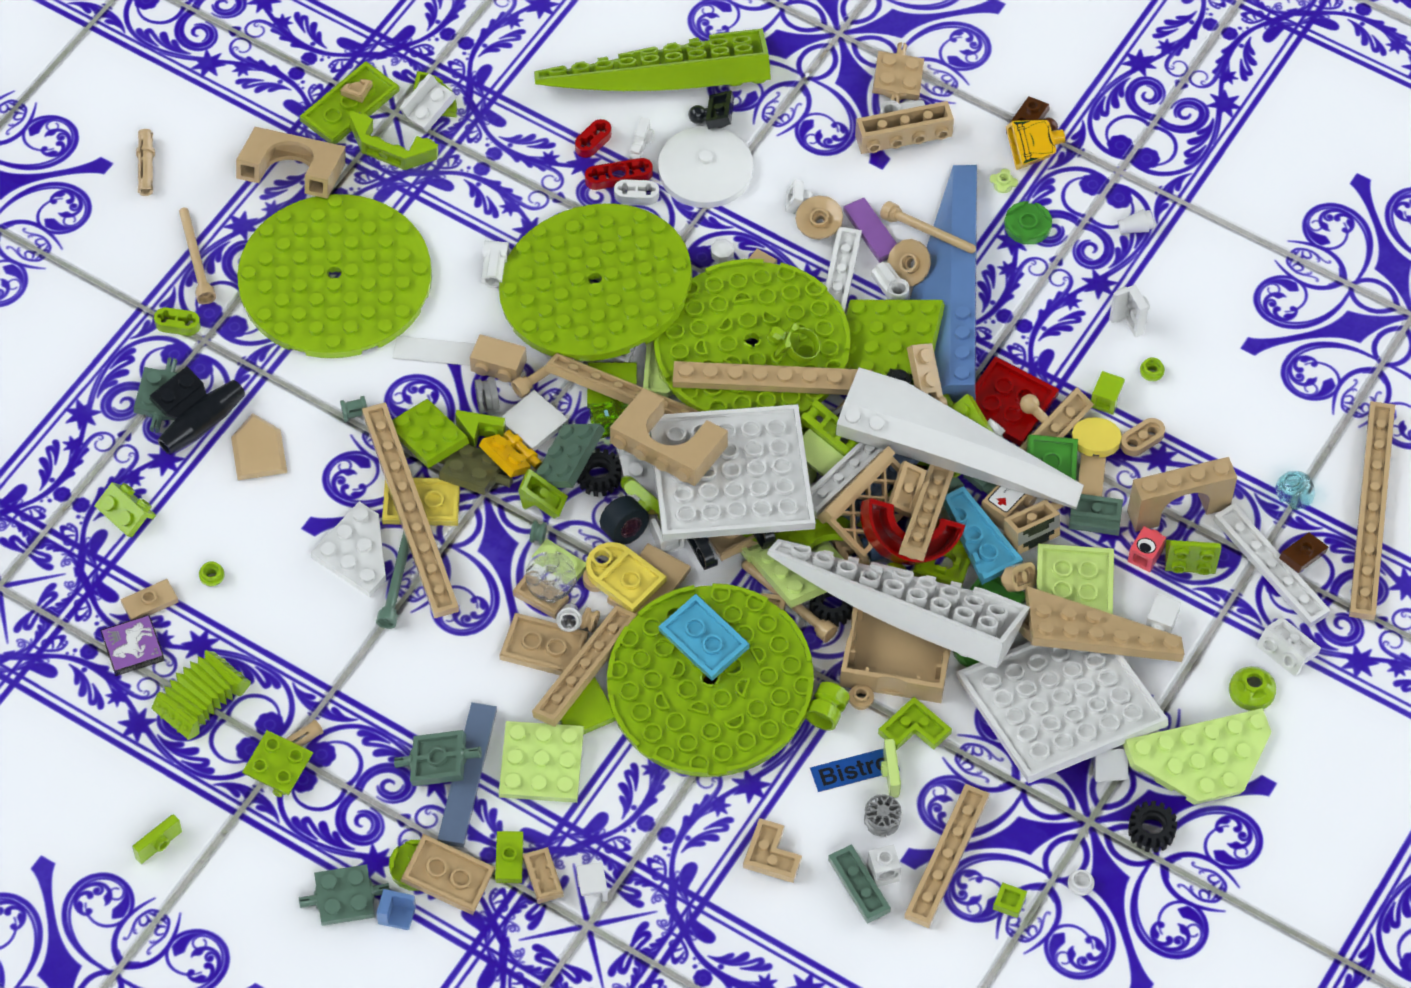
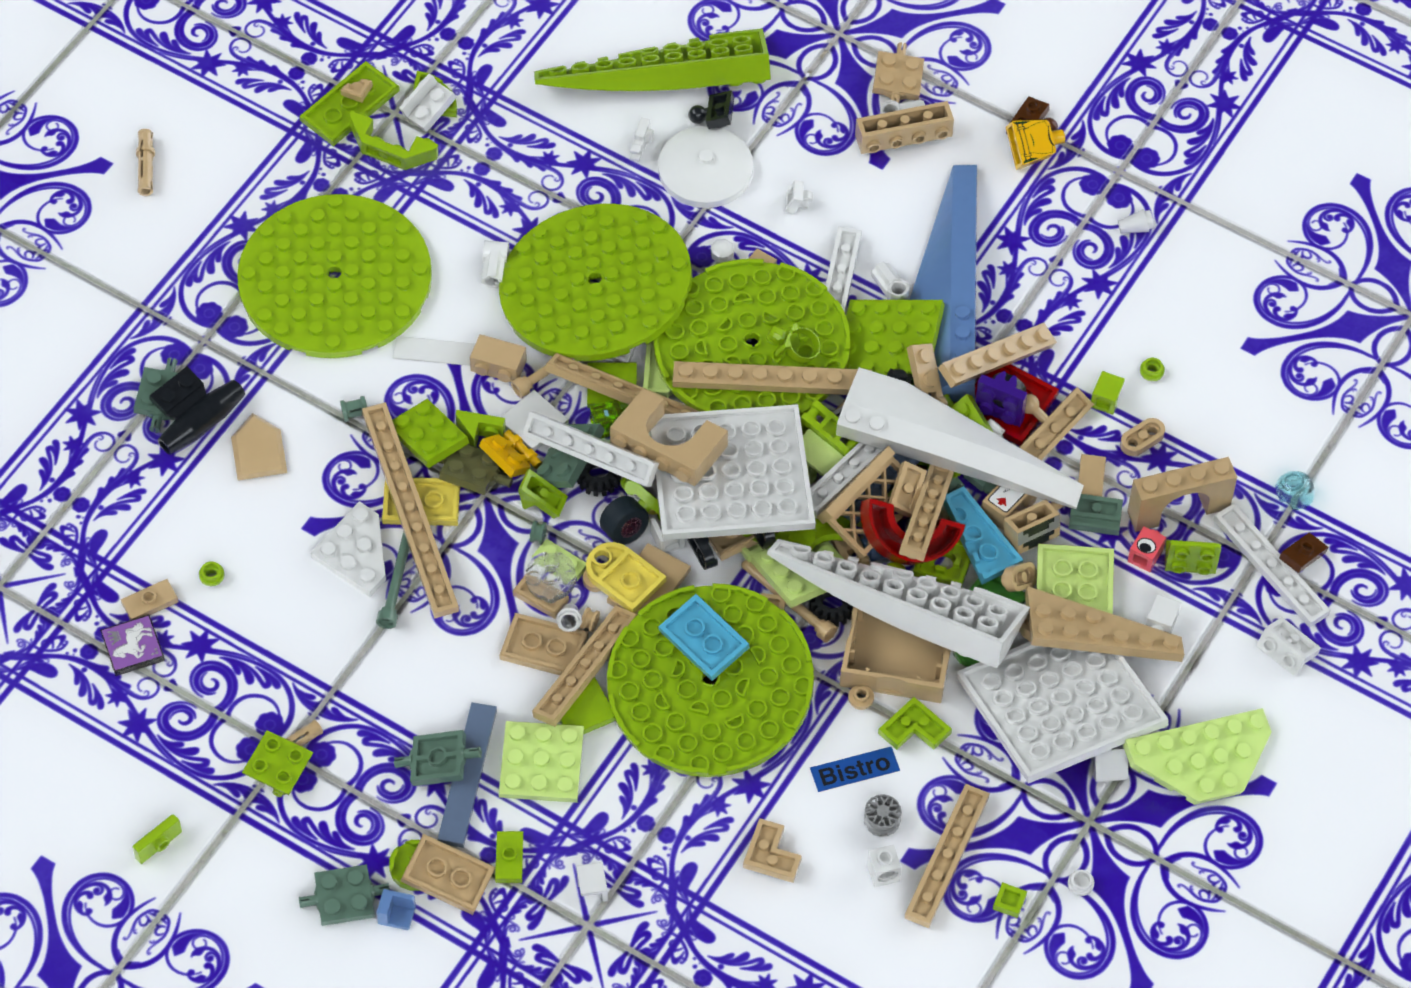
lime bracket [94,482,156,537] -> none
lime piece [151,650,251,740] -> none
lime beam [154,308,201,336] -> none
tan piece [179,208,216,305] -> none
tan arch [236,127,346,199] -> none
light grey wheel [474,377,500,414] -> none
tan plate [522,847,564,904] -> none
red beam [575,119,612,158] -> none
red beam [585,158,653,190] -> none
white beam [614,180,659,205] -> none
tan dish [795,196,843,240] -> none
lime wheel [806,681,850,731] -> none
sand green plate [828,844,891,924] -> none
medium lavender tile [843,198,897,263] -> none
tan piece [880,201,976,254] -> none
yellowish green plate [881,739,901,798] -> none
tan dish [887,239,931,287] -> none
yellowish green plate [990,169,1018,193] -> none
bright green tile [1004,201,1052,244] -> none
bright green tile [1026,434,1078,480] -> none
light yellow tile [1072,417,1122,457] -> none
white bracket [1109,284,1150,337] -> none
black tyre [1128,801,1177,853] -> none
lime piece [1229,666,1276,711] -> none
tan plate [1349,401,1395,621] -> none
none -> white plate [522,411,659,487]
none -> tan plate [938,323,1057,388]
none -> dark purple piece [975,371,1027,427]

